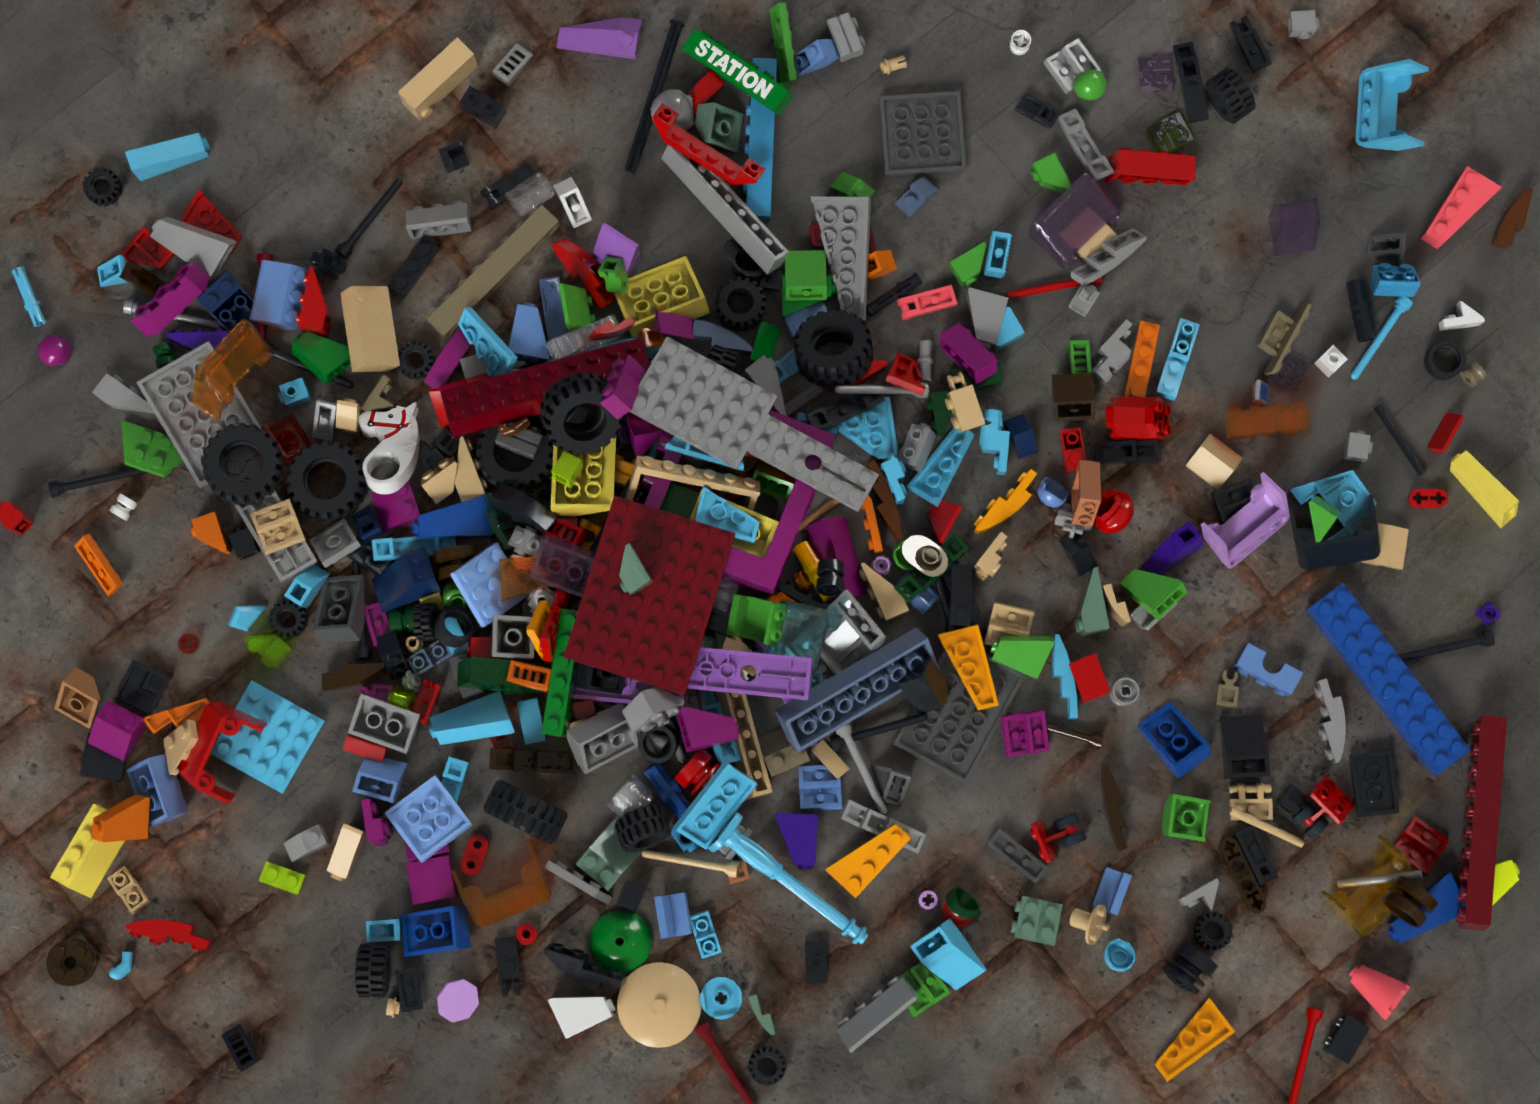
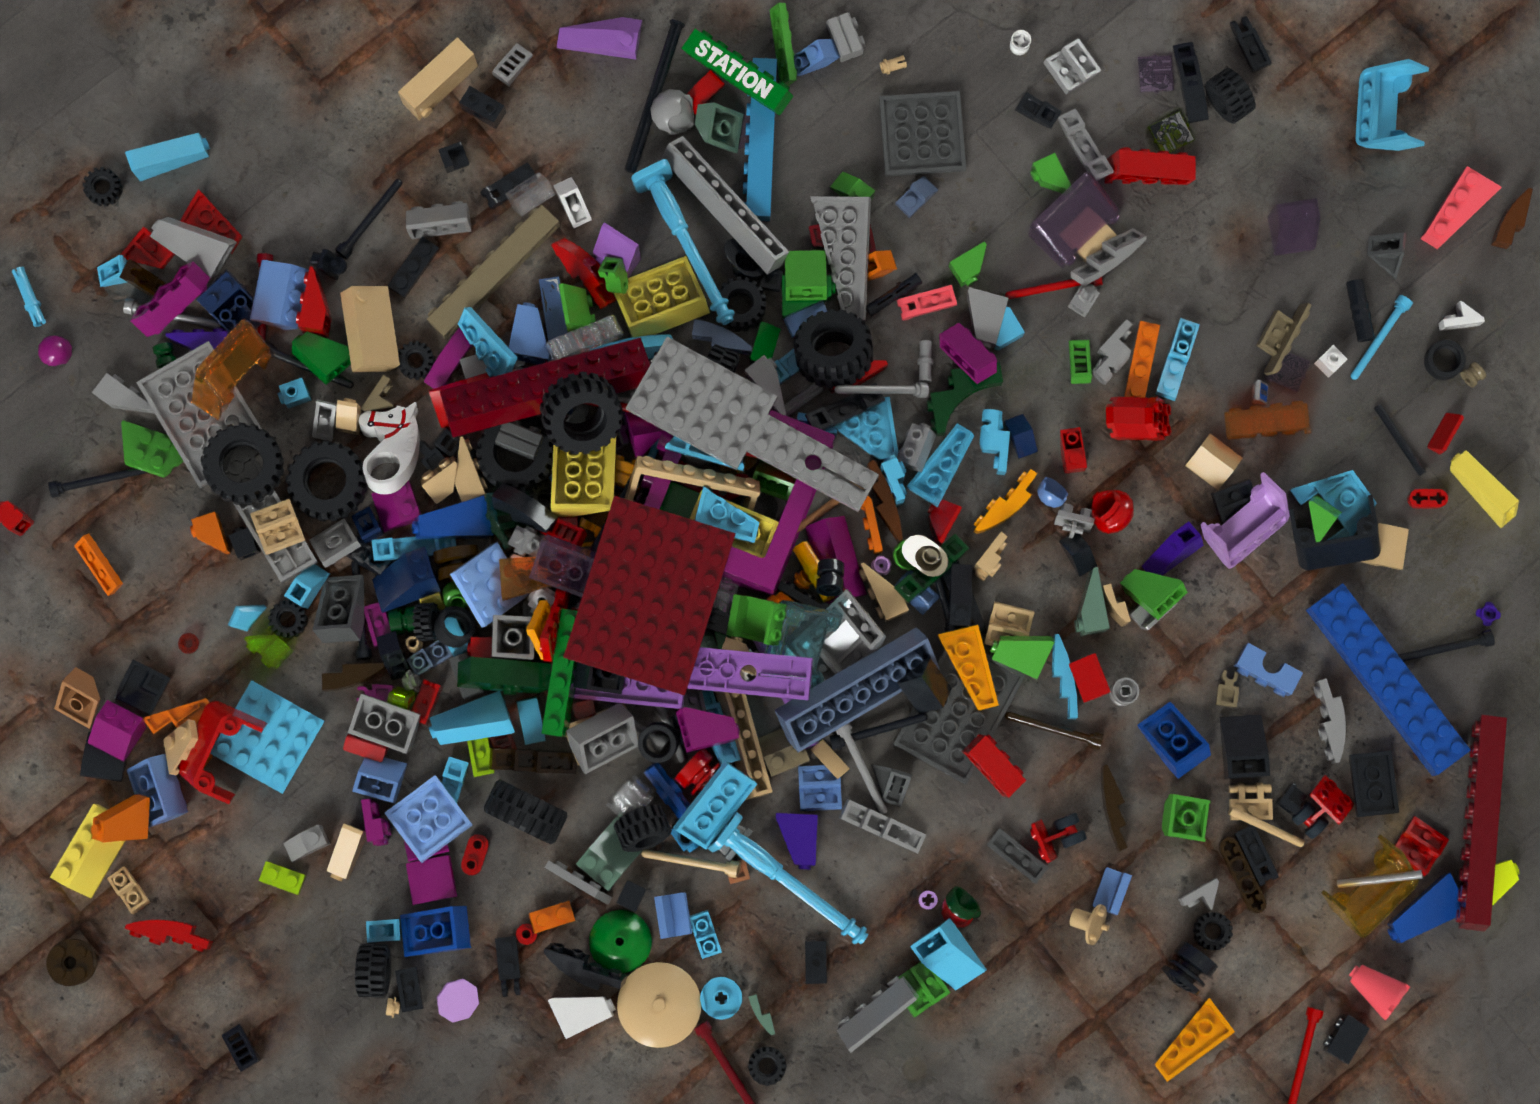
white wheel [109,493,138,521] -> none
medium azure arm [109,952,133,980] -> none
clear red slope [261,414,312,466] -> none
clear orange windscreen [451,839,552,927] -> none
reddish brown arm [498,417,530,437] -> none
orange slope [506,660,552,692] -> none
lime brick [551,452,583,488] -> none
red slope [589,316,635,341] -> none
magenta brick [600,354,646,419] -> none
sand green slope [619,543,653,595] -> none
light grey slope [622,687,685,733] -> none
orange slope [638,327,665,348] -> none
red slope [652,103,766,185] -> none
magenta slope [652,311,694,339] -> none
light orange wing [825,823,912,898] -> none
red wing [886,353,925,396] -> none
tan brick [945,372,985,433] -> none
medium azure brick [984,231,1012,279] -> none
magenta slope [1000,710,1050,758] -> none
sand green plate [1010,896,1063,946] -> none
dark brown slope [1051,373,1095,422] -> none
nougat window [1071,460,1101,527] -> none
bright green hair [1074,69,1107,101] -> none
black slope [1095,439,1162,464] -> none
medium azure hair [1103,938,1135,972] -> none
light grey brick [1287,10,1319,39] -> none
light grey brick [1343,430,1373,463] -> none
dark azure slope [1370,263,1421,297] -> none
dark brown wheel [1382,876,1438,928] -> none
none -> lime plate [467,738,495,777]
none -> orange plate [528,901,575,934]
none -> medium azure piece [631,159,735,325]
none -> red brick [962,734,1026,798]

